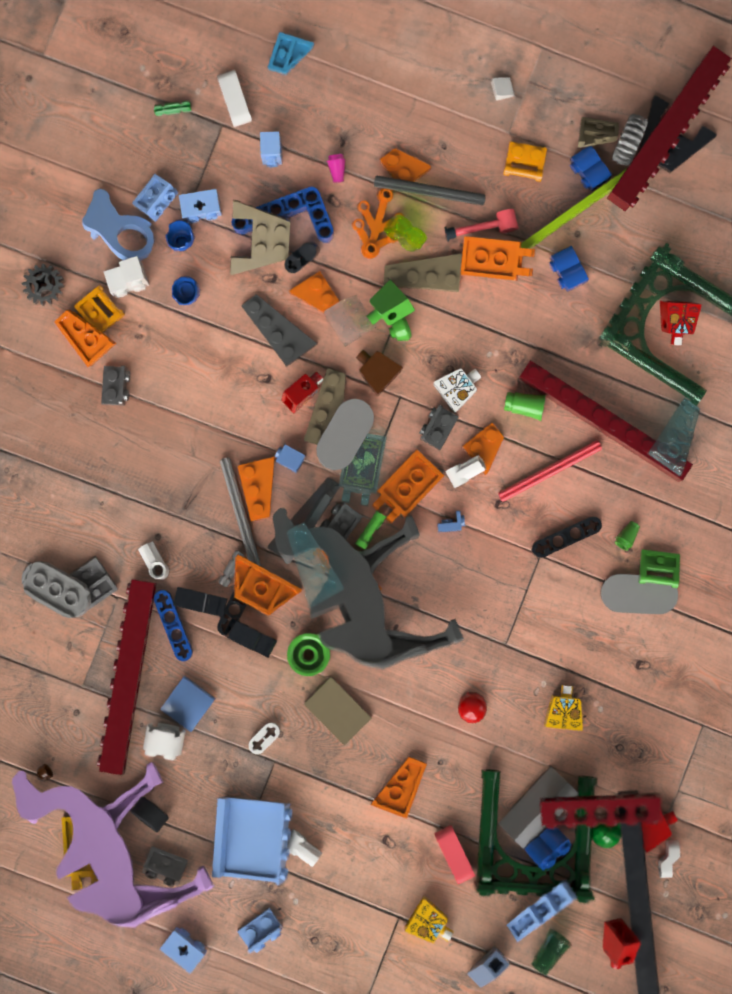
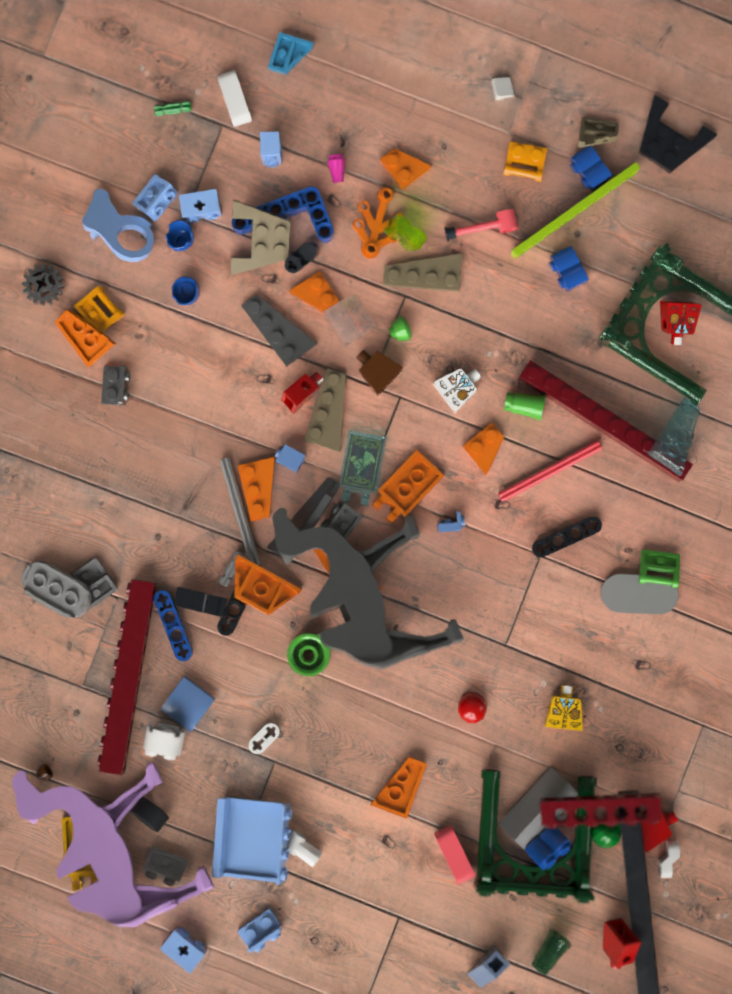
white brick [104,256,149,298] -> none
white piece [138,541,169,580] -> none
black piece [223,618,277,658] -> none
clear light blue wing [287,522,344,609] -> none
dark tan tile [304,677,372,746] -> none
light grey tile [316,399,374,470] -> none
bright green plate [355,511,386,549] -> none
bright green torso [366,280,415,325] -> none
dark grey axle [374,176,486,206] -> none
yellow torso [404,896,454,943] -> none
dark grey bracket [419,405,459,450] -> none
white piece [445,455,487,488] -> none
orange tile [460,236,535,281] -> none
light blue slope [507,881,577,942] -> none
dark red brick [606,45,732,211] -> none
light grey gear [612,114,648,166] -> none
bright green cone [615,521,640,551] -> none

